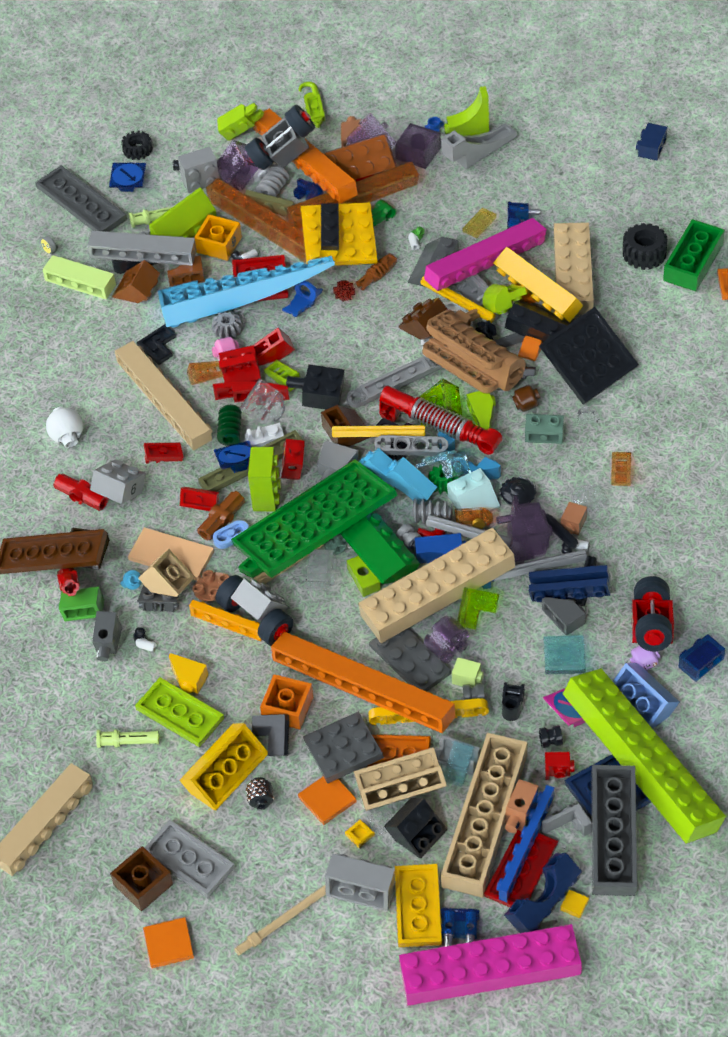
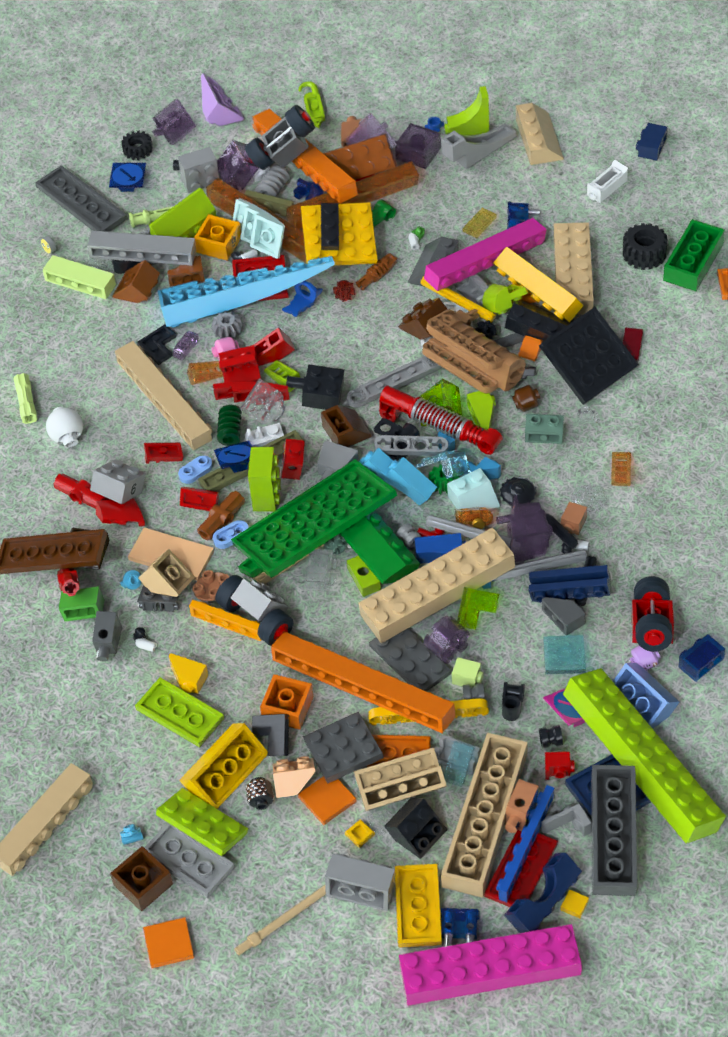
yellowish green pin [96,729,159,748] -> none
lime hinge [217,103,264,141] -> none
yellow axle [332,425,425,437] -> none
light grey piece [412,498,453,524] -> none
none -> yellowish green axle [14,373,37,424]
none -> red slope [96,498,145,527]
none -> medium azure plate [120,824,143,845]
none -> clear purple bracket [152,99,196,145]
none -> lime plate [156,788,248,856]
none -> clear purple beam [173,331,199,361]
none -> light blue plate [178,456,213,484]
none -> lavender wedge [201,74,244,126]
none -> light aqua slope [233,198,285,259]
none -> light nougat slope [273,756,315,798]
none -> tan slope [516,103,564,165]
none -> white window [587,160,628,203]
none -> dark red tile [623,327,643,360]

